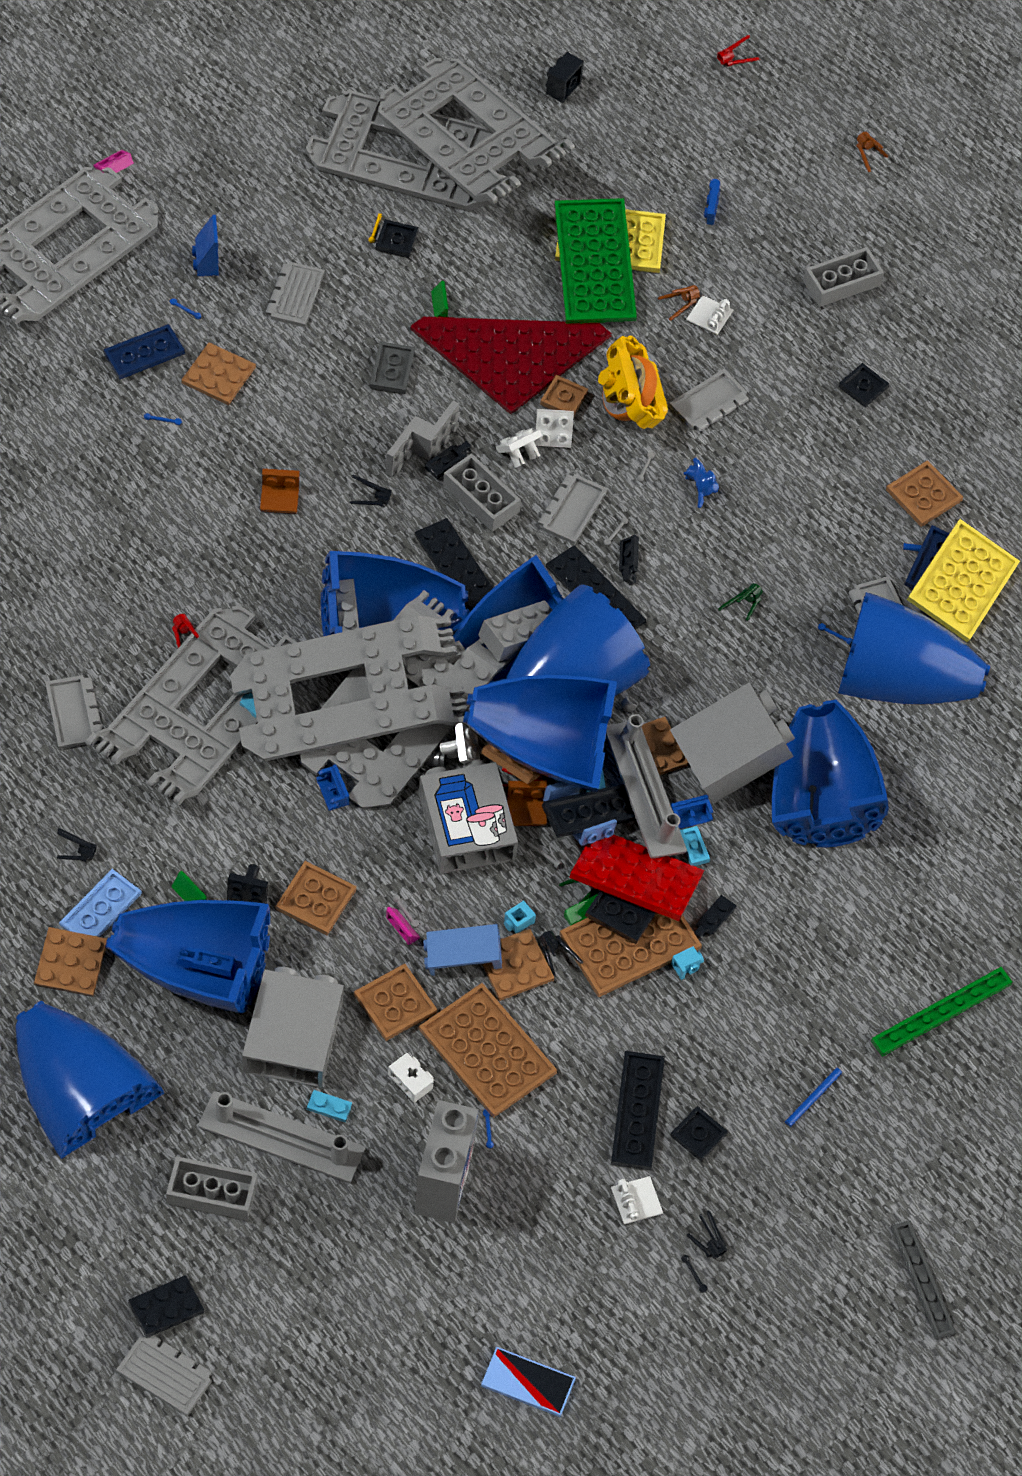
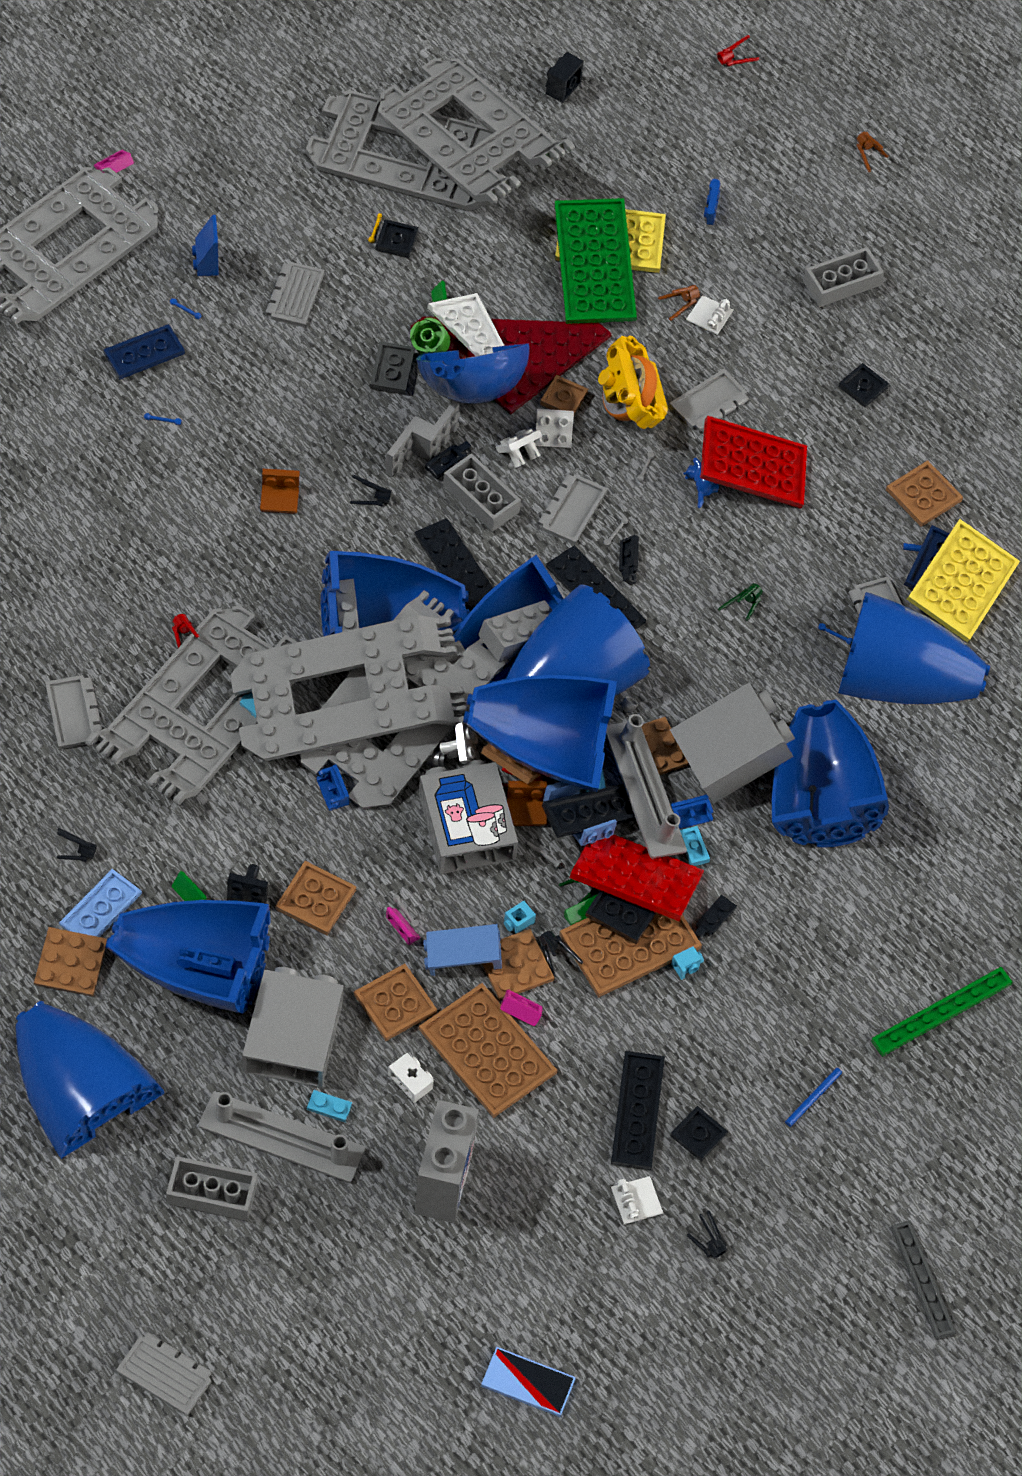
black plate [128,1275,204,1338] -> none
medium nougat plate [181,342,256,405] -> none
blue hinge [483,1109,494,1149] -> none
black hinge [681,1255,707,1293] -> none
none -> bright green brick [410,318,450,355]
none -> blue panel [417,343,529,404]
none -> white wing [427,293,504,356]
none -> dark pink slope [500,989,543,1026]
none -> red plate [700,416,807,508]

